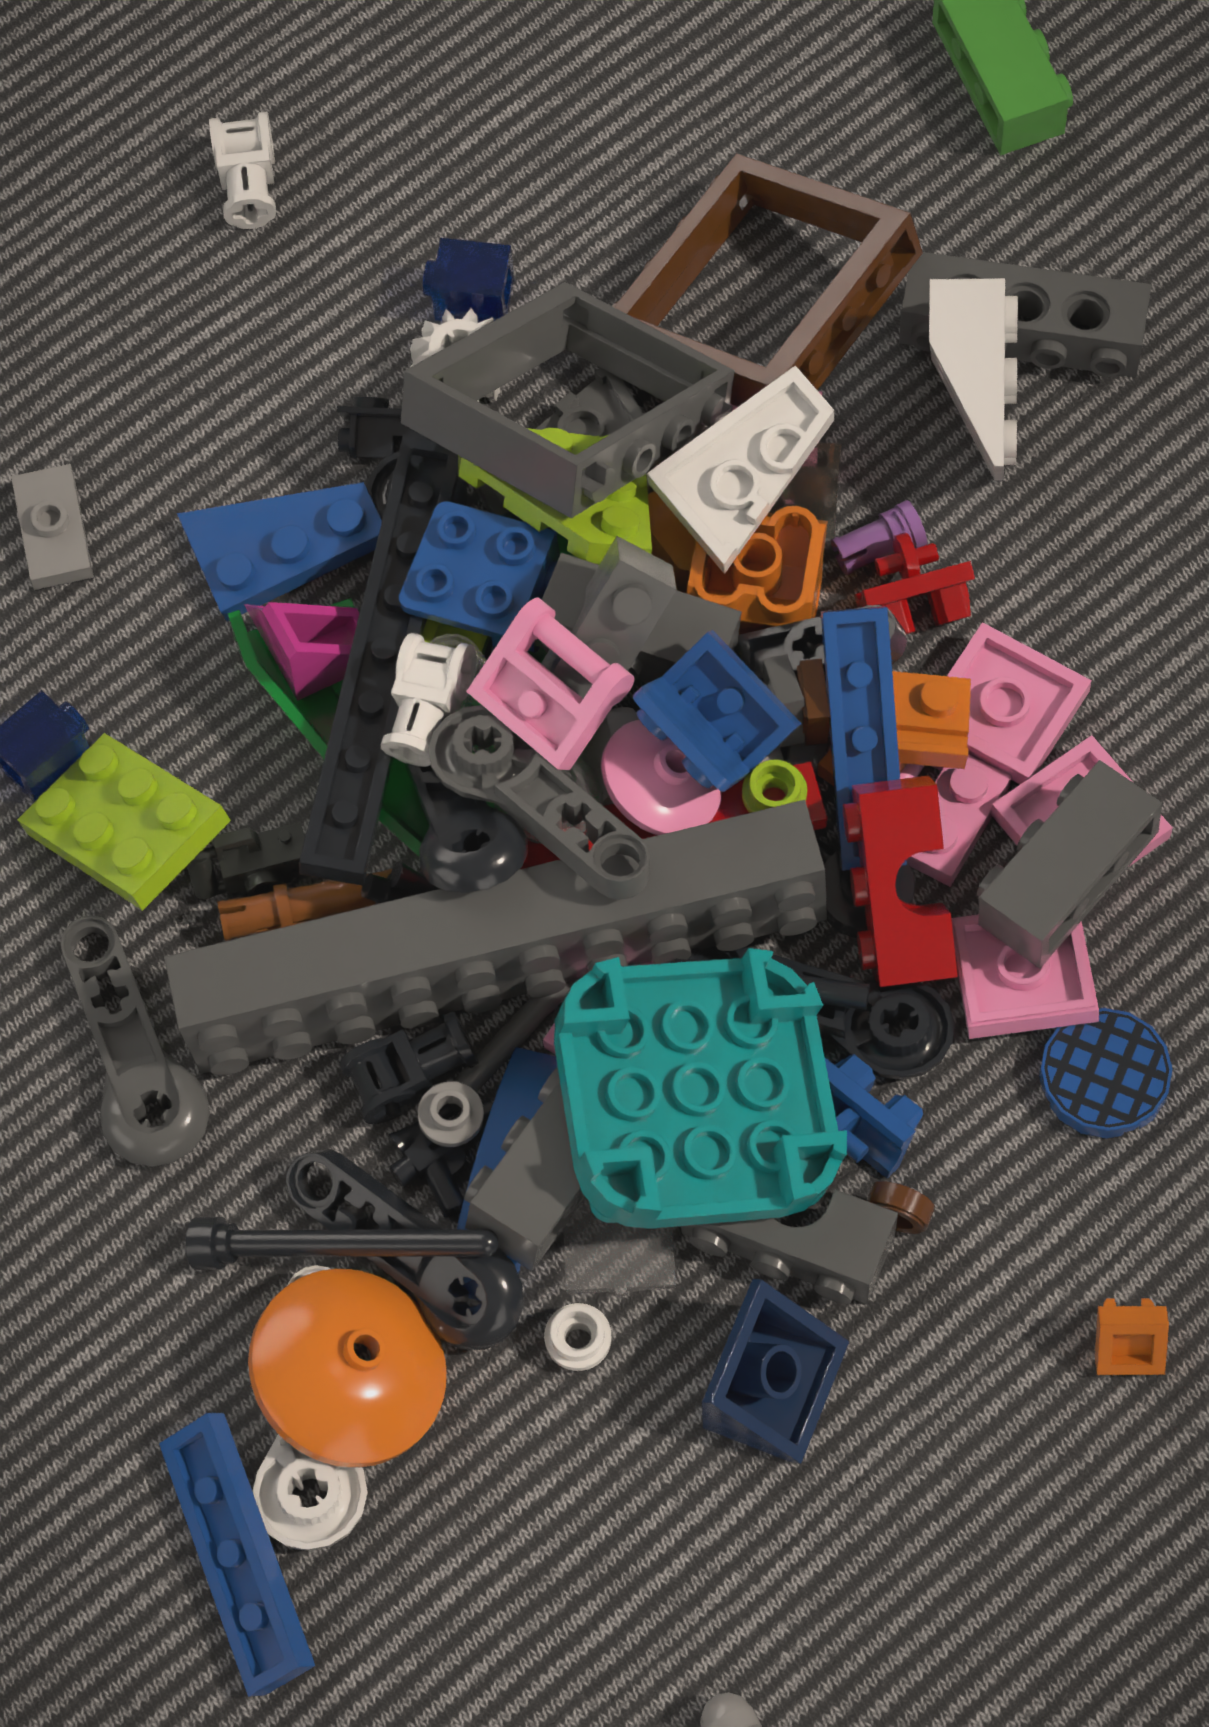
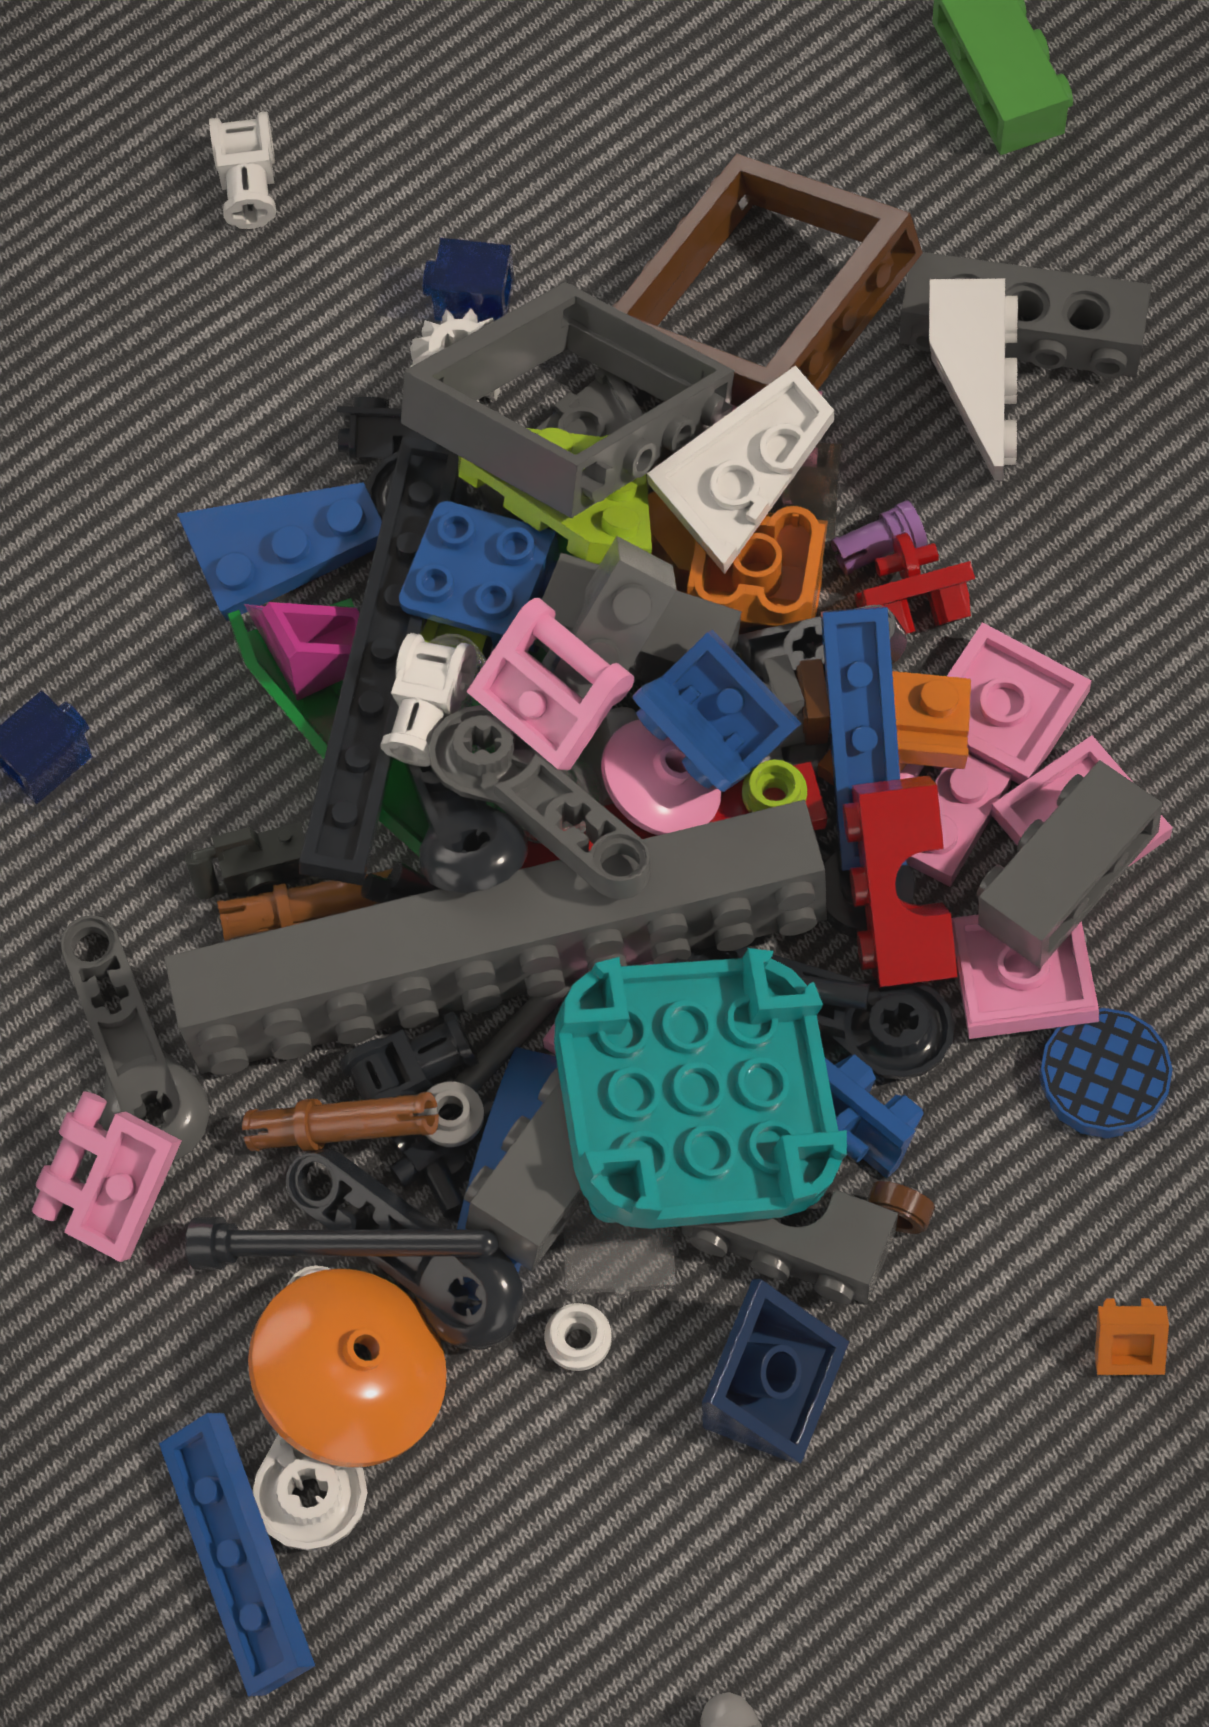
light grey plate [11,464,94,590] -> none
lime plate [17,733,231,911] -> none
none -> bright pink plate [32,1092,182,1262]
none -> dark orange pin [242,1092,439,1152]

